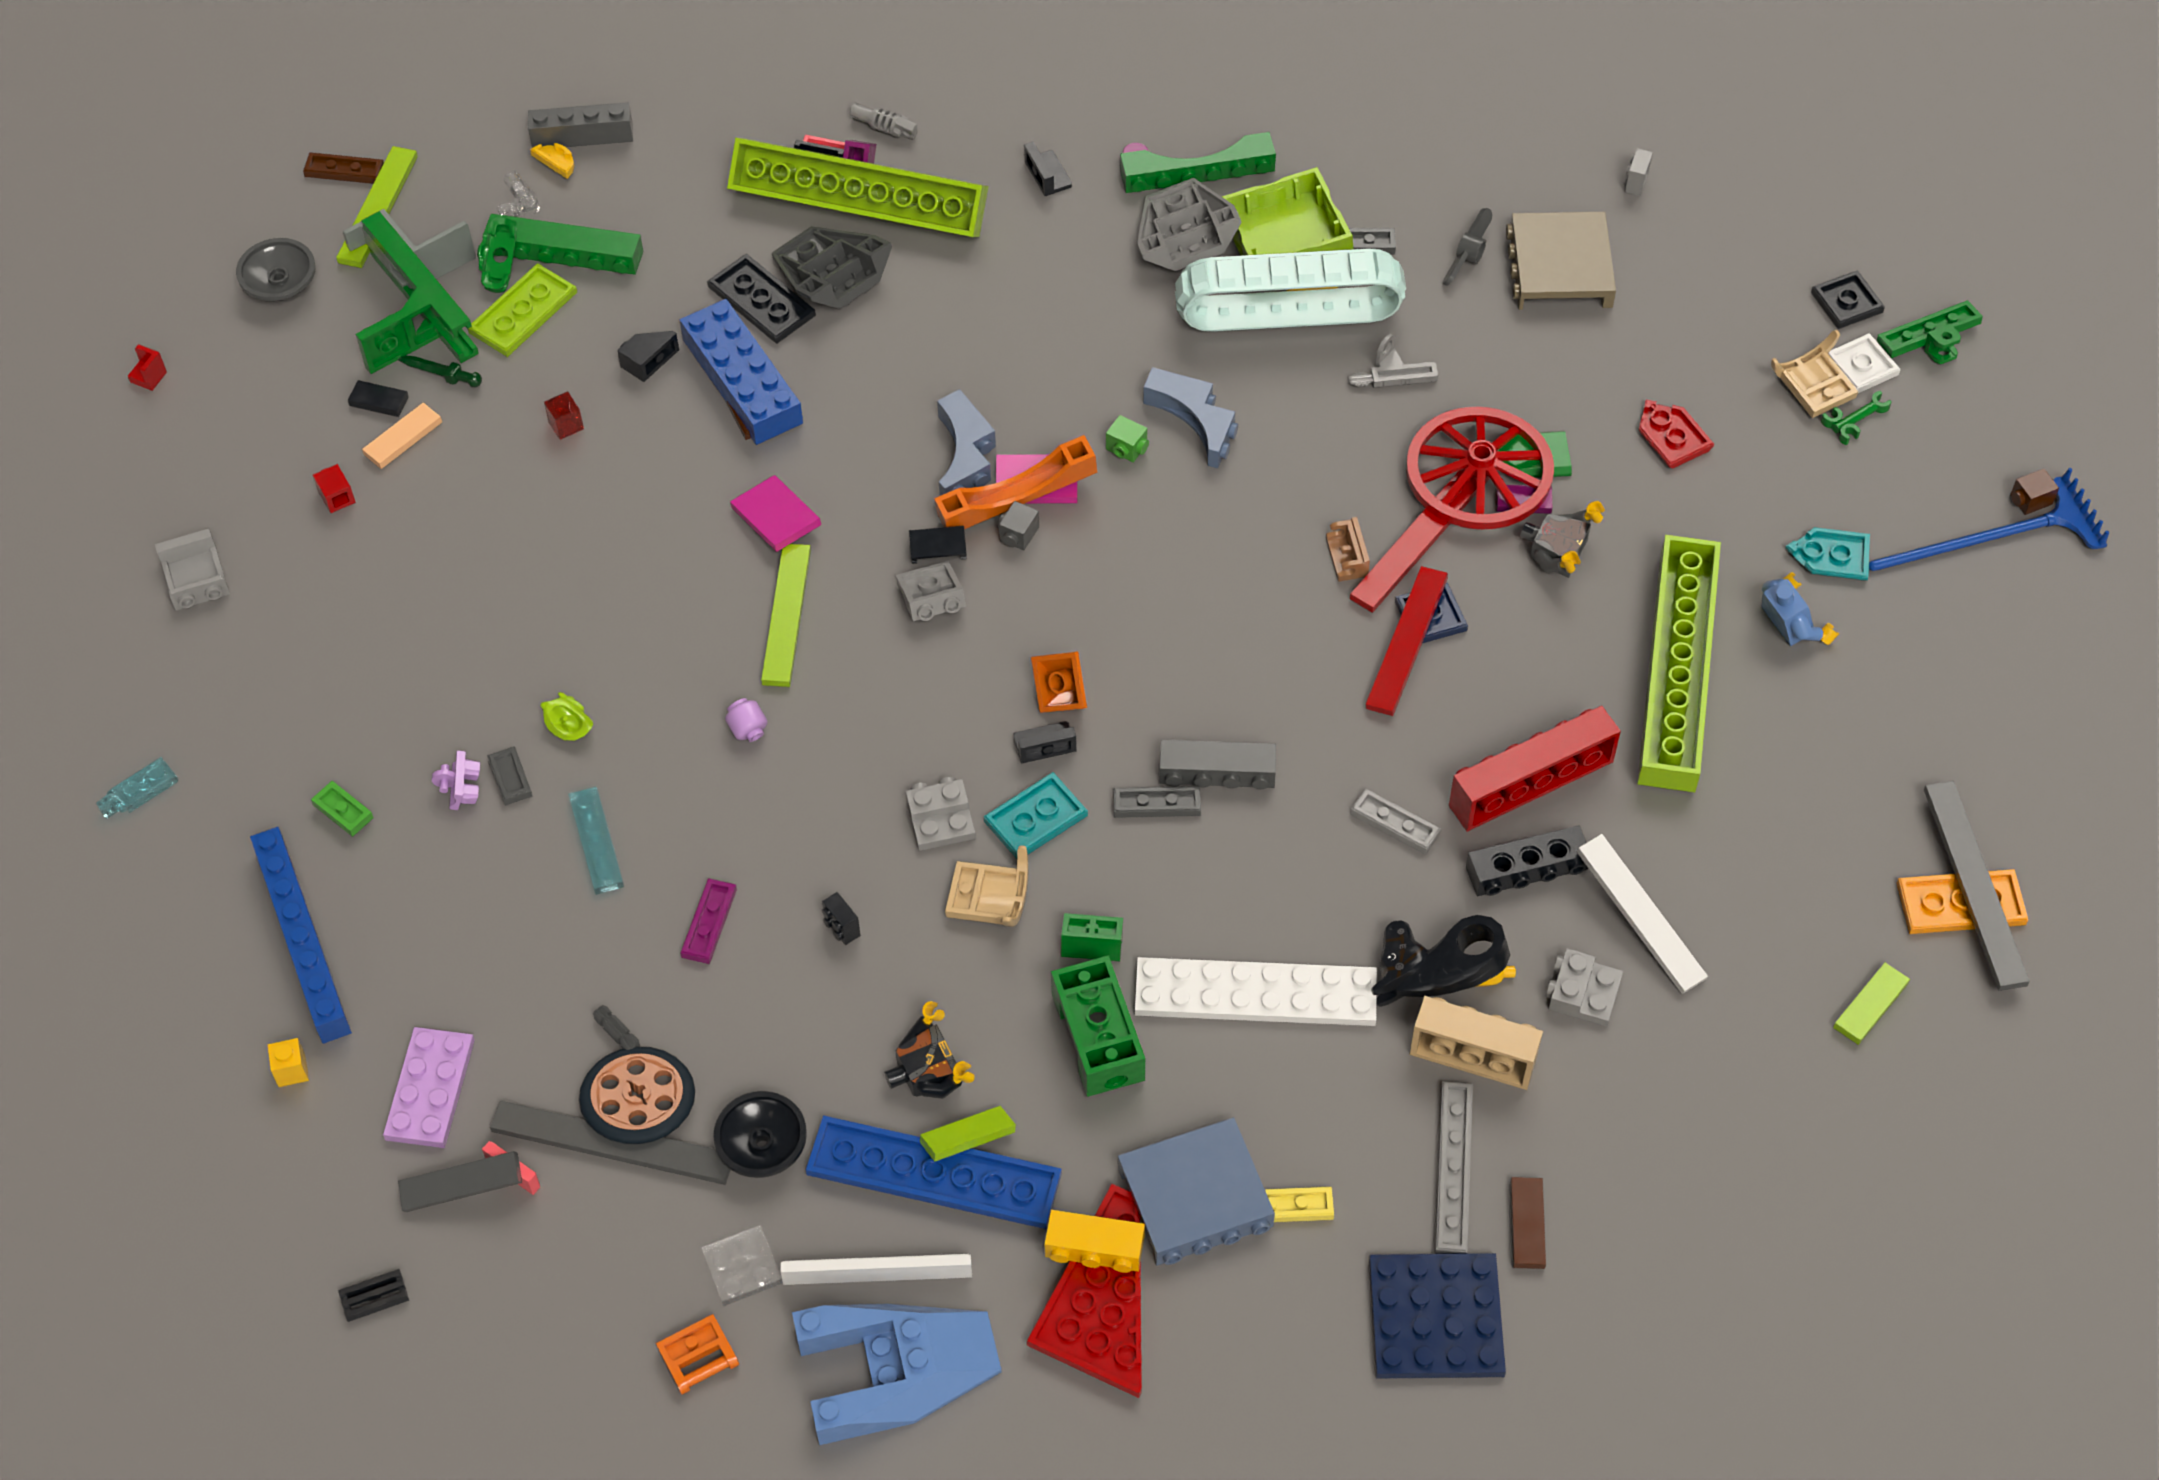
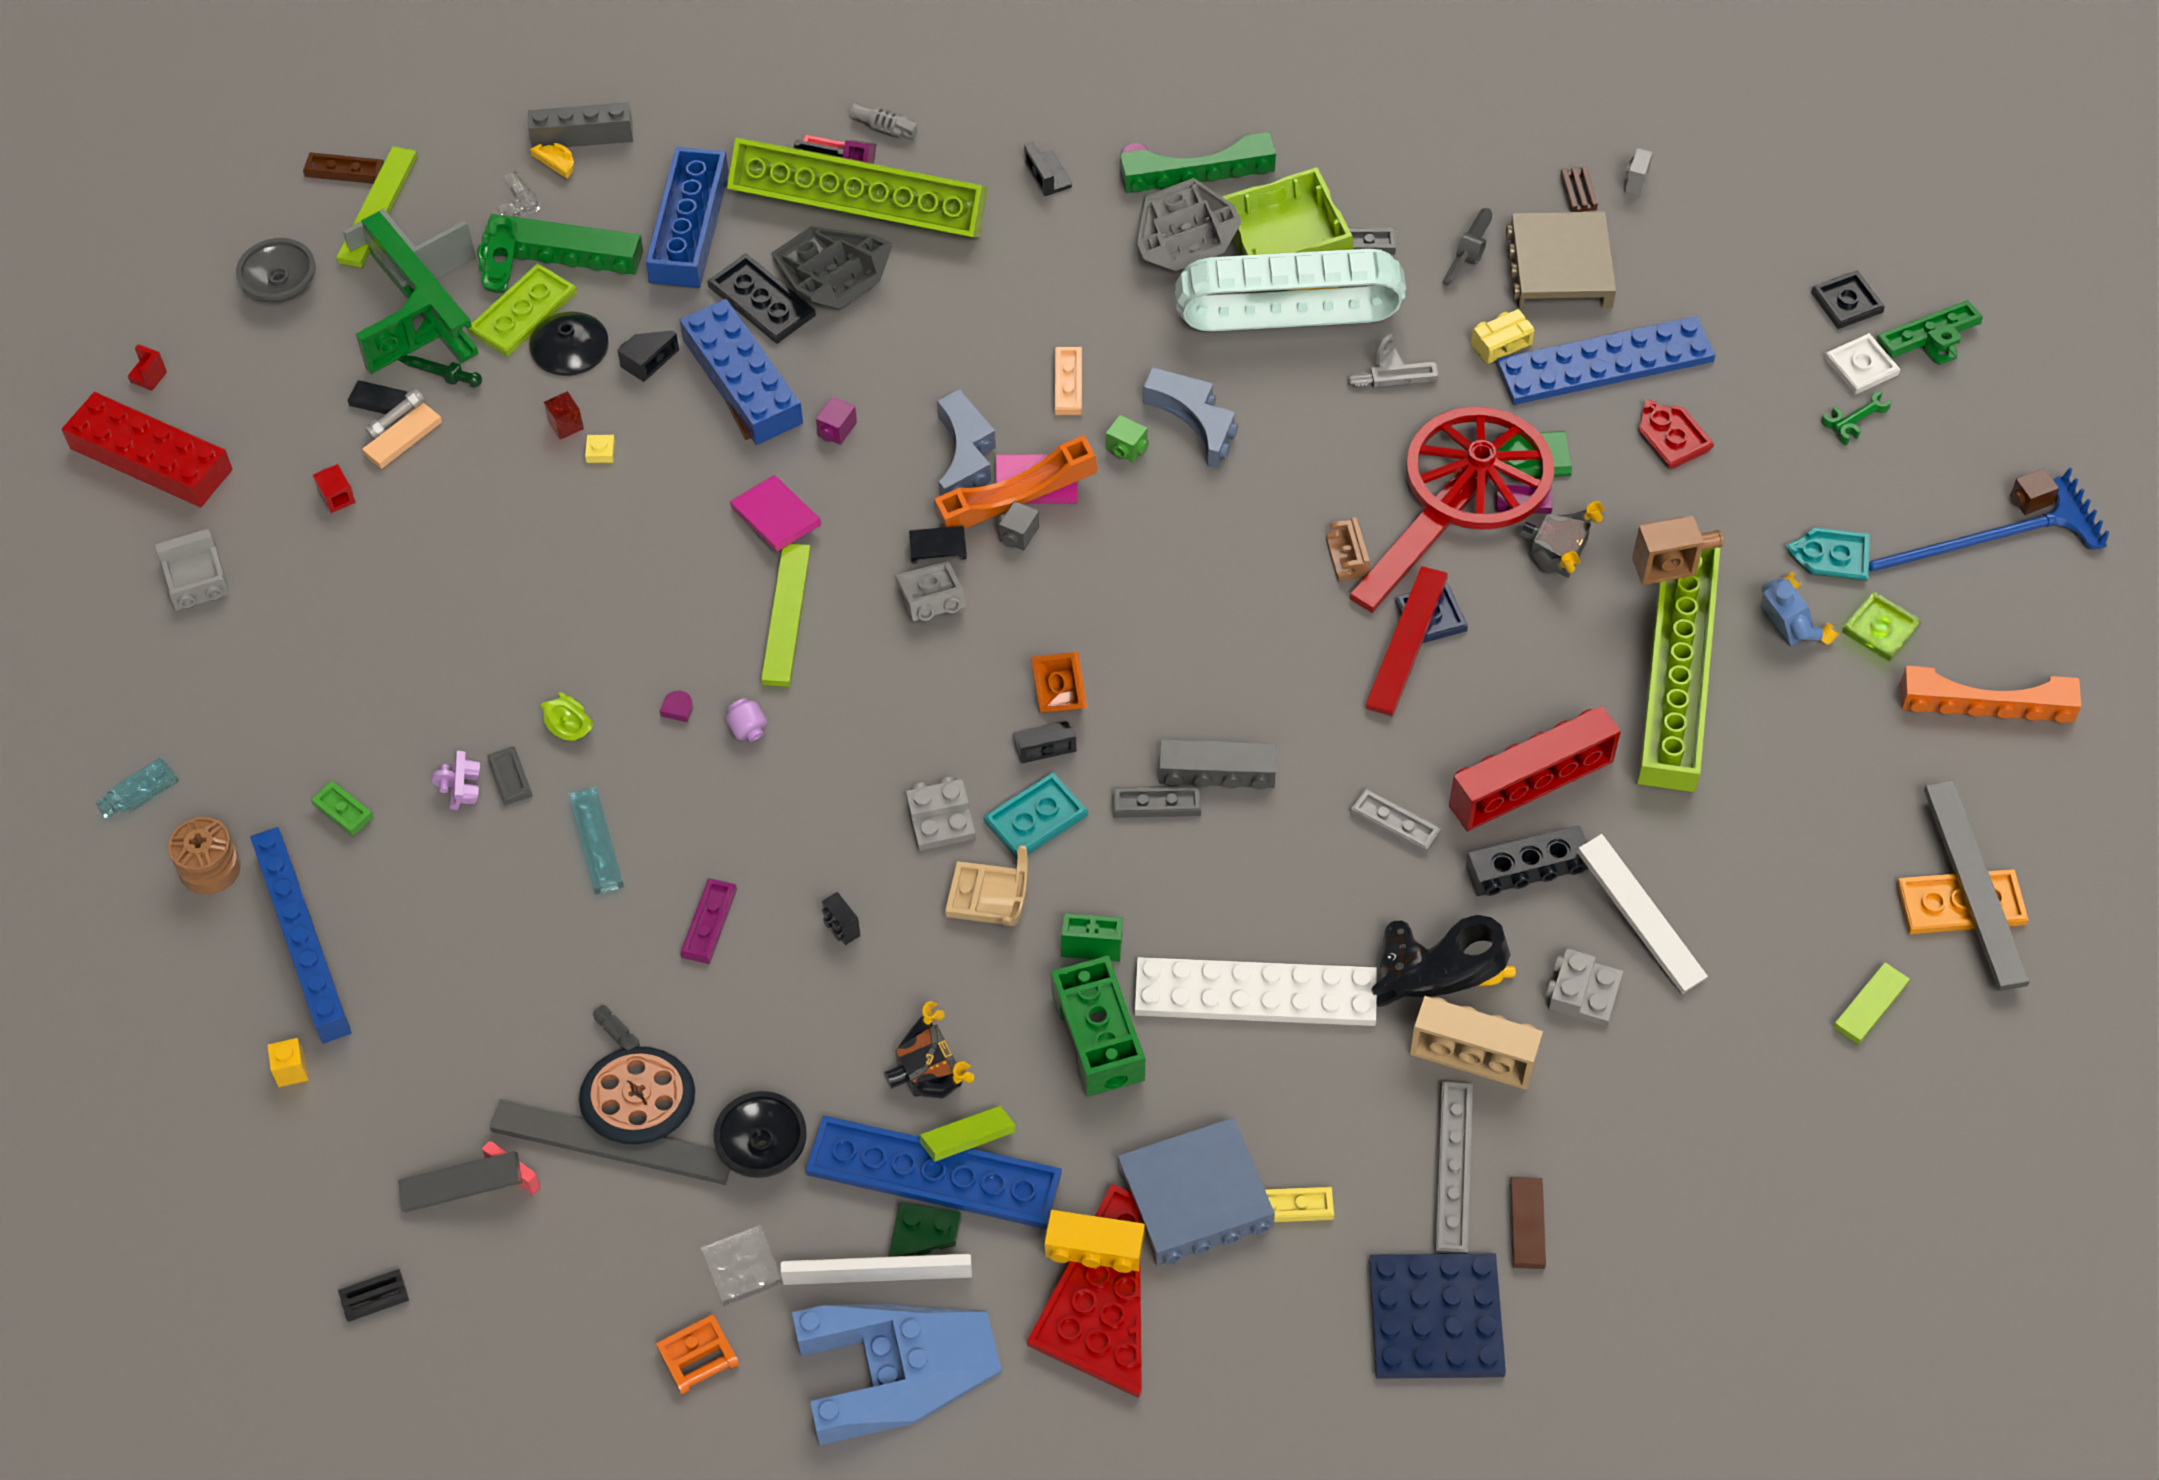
lavender plate [383,1027,475,1148] -> none
tan piece [1771,330,1858,418] -> none
none -> red brick [62,392,233,508]
none -> medium nougat wheel [168,817,241,895]
none -> light grey bar [365,388,425,440]
none -> black dish [529,311,609,376]
none -> light yellow plate [585,435,615,463]
none -> blue brick [646,147,729,288]
none -> magenta tile [660,691,693,722]
none -> magenta brick [816,396,857,445]
none -> dark green wing [888,1203,962,1257]
none -> light nougat tile [1055,347,1082,415]
none -> light yellow brick [1471,309,1534,365]
none -> plate [1496,316,1716,405]
none -> tile [1561,166,1598,212]
none -> medium nougat brick [1632,516,1724,585]
none -> clear neon green plate [1842,592,1922,662]
none -> orange arch [1900,666,2081,723]

